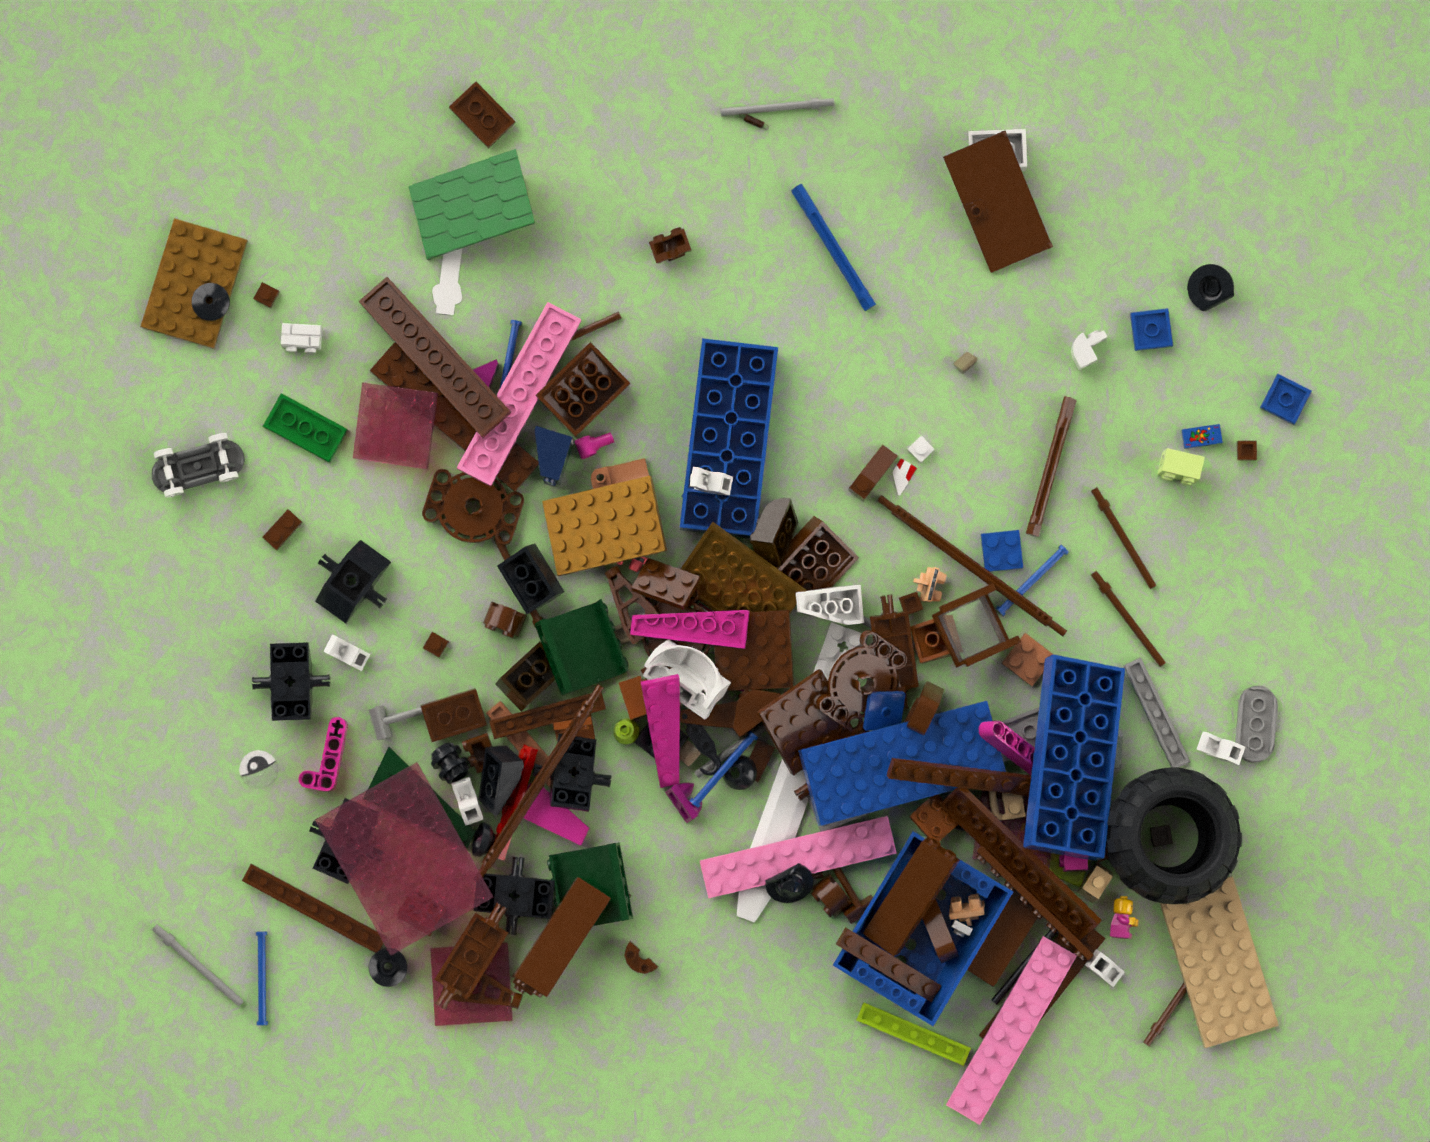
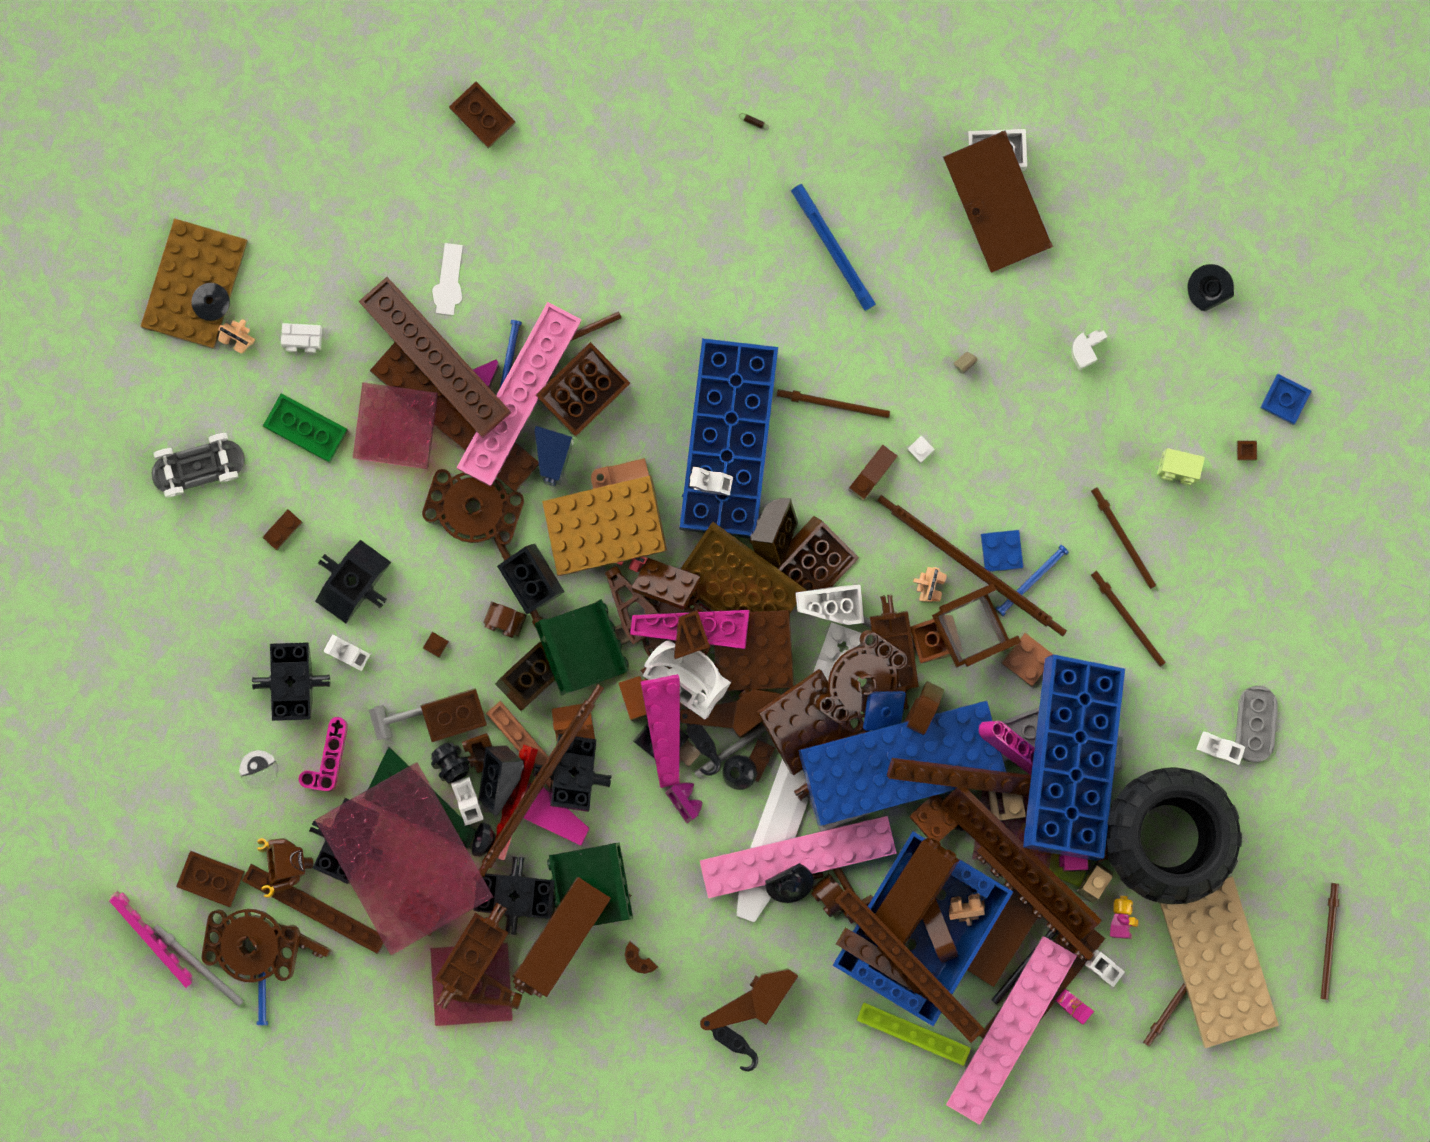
reddish brown plate [253,282,280,308] -> none
black dish [369,948,408,987] -> none
green piece [408,149,535,260] -> none
reddish brown plate [489,692,606,739] -> none
dark pink pin [574,432,614,459] -> none
lime cone [613,718,639,745] -> none
reddish brown cylinder [649,227,692,264] -> none
blue bar [689,730,759,808] -> none
light grey bar [721,98,834,116] -> none
white sticker [893,459,917,496] -> none
reddish brown plate [899,591,923,615] -> none
white plate [951,920,973,937] -> none
reddish brown piece [1026,396,1077,537] -> none
light grey tile [1123,657,1190,768] -> none
blue plate [1130,308,1173,351] -> none
dark brown plate [1150,825,1173,847] -> none
blue tile [1181,424,1223,449] -> none
none -> dark pink wing [109,891,193,988]
none -> reddish brown plate [176,851,245,908]
none -> reddish brown piece [201,908,300,983]
none -> light nougat hips [218,319,256,354]
none -> reddish brown torso [257,838,314,898]
none -> reddish brown plate [277,923,332,958]
none -> reddish brown wing [674,610,710,659]
none -> reddish brown slope [700,968,798,1072]
none -> reddish brown bar [777,389,890,418]
none -> reddish brown plate [834,887,985,1043]
none -> dark pink leg [1055,989,1094,1025]
none -> reddish brown bar [1320,883,1340,1000]

